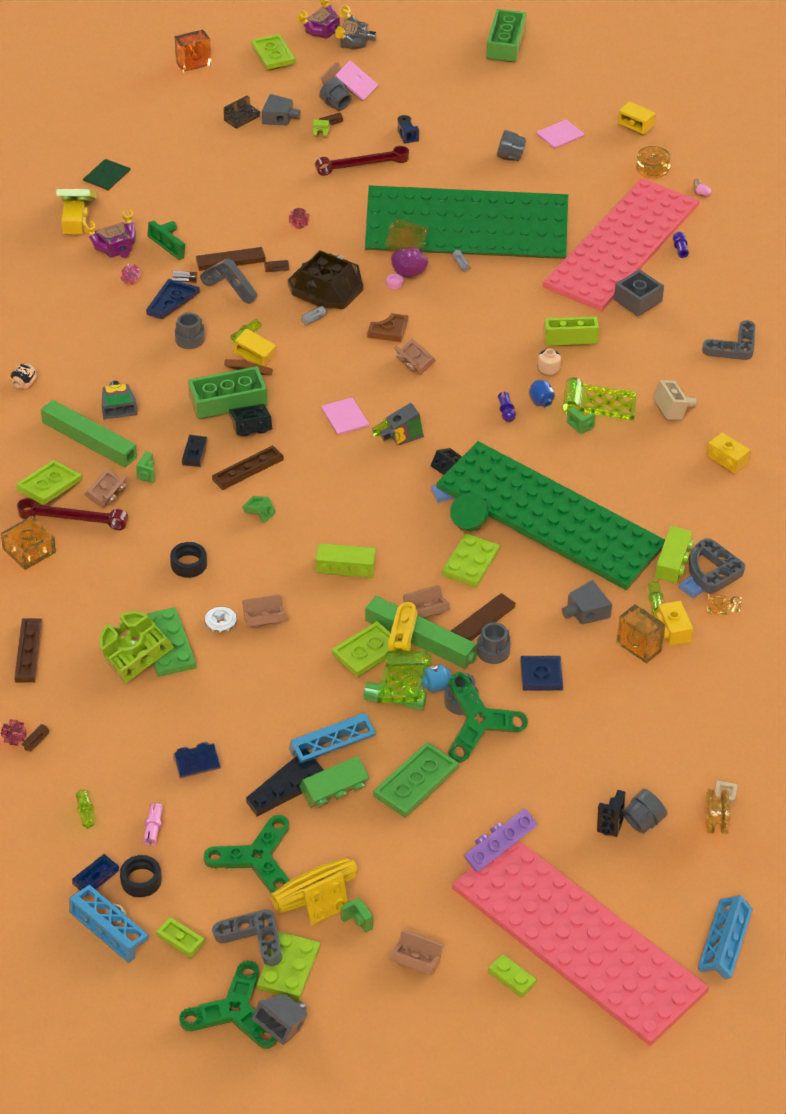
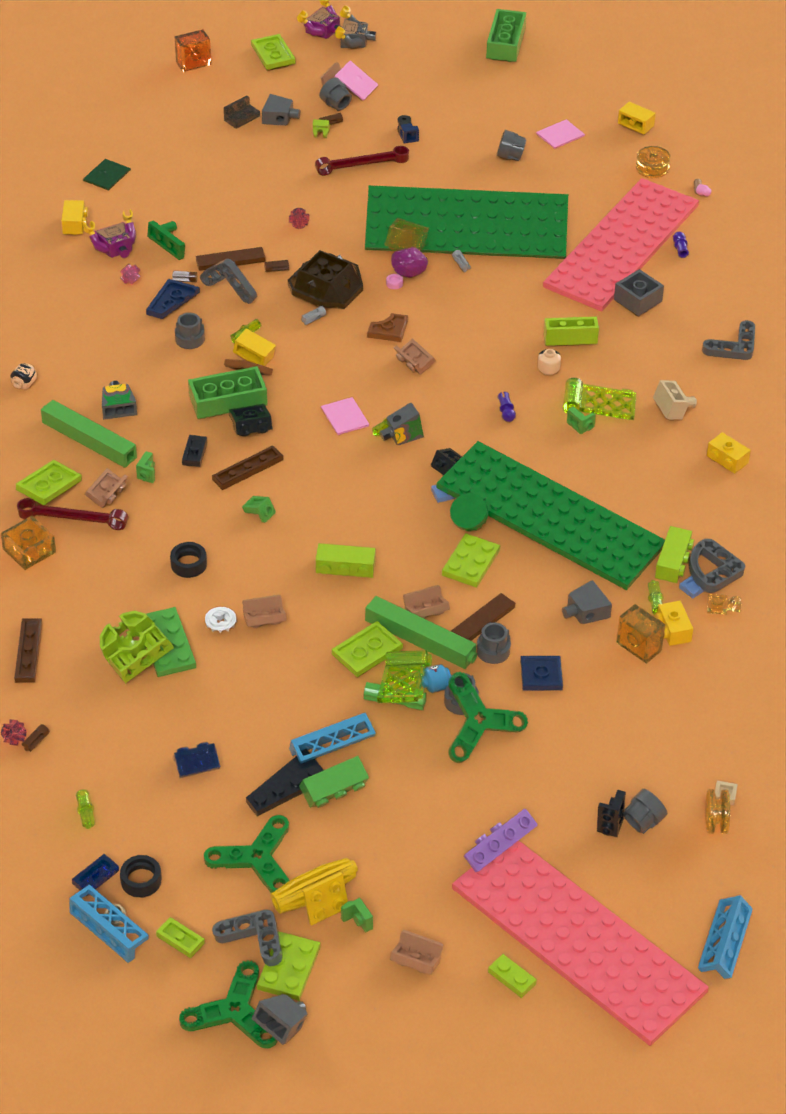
lime plate [56,189,97,202] -> none
bright pink pin [143,803,163,846] -> none
bright green plate [373,742,459,818] -> none
yellow plate [388,602,418,651] -> none
blue head [529,380,555,407] -> none

